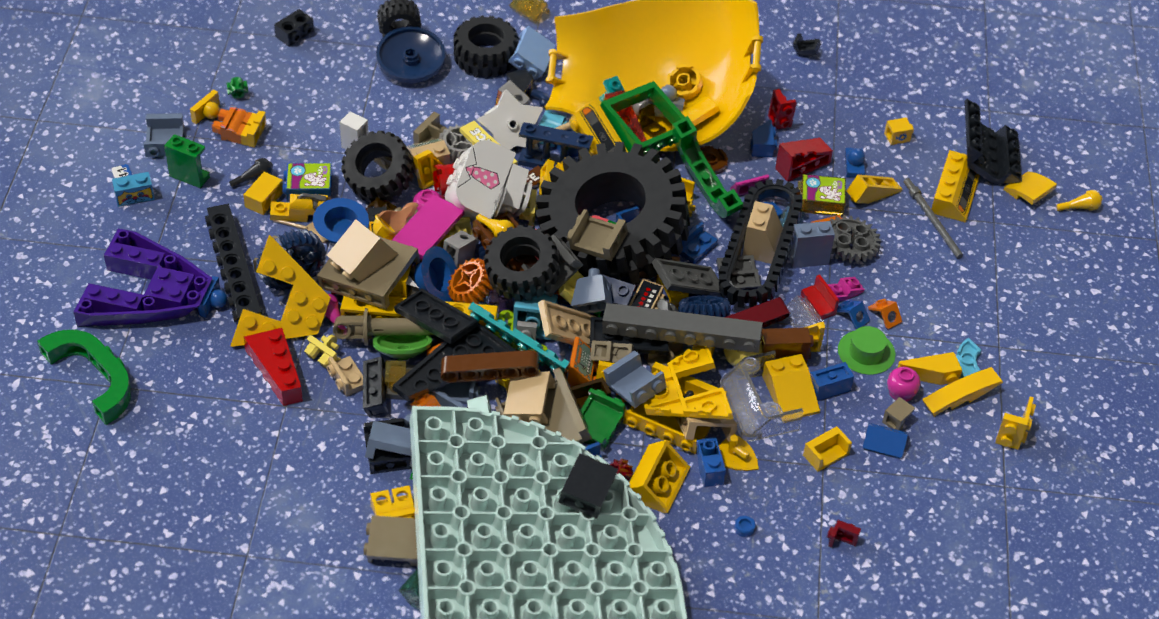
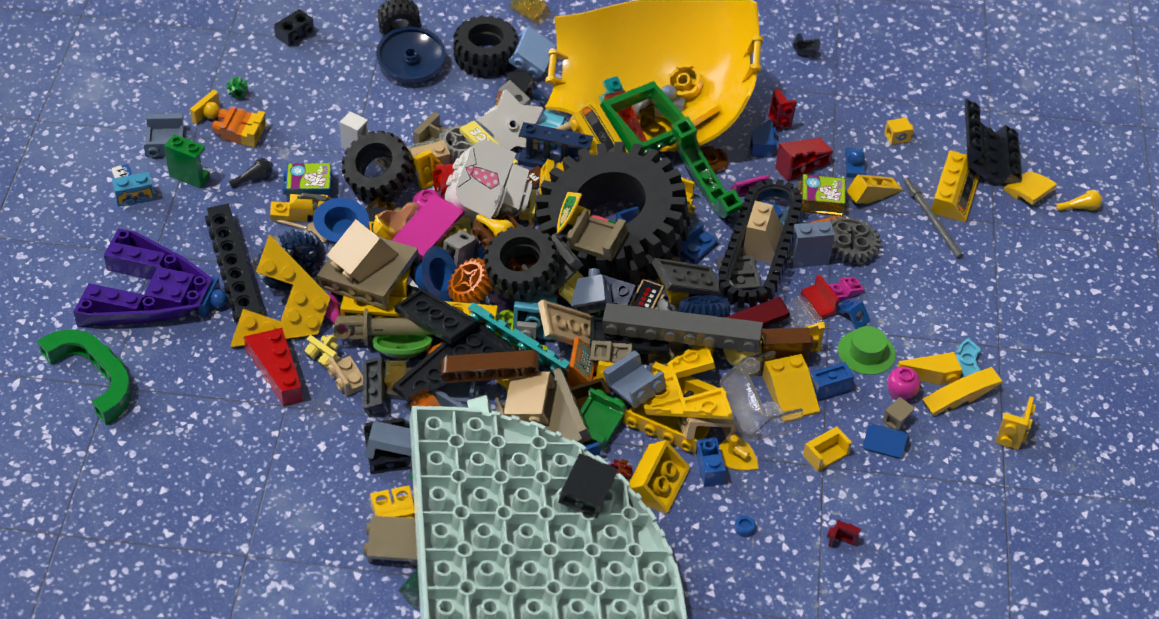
yellow panel [243,172,283,215] -> none
orange bracket [868,299,902,329] -> none
none -> yellow shield [557,192,591,234]

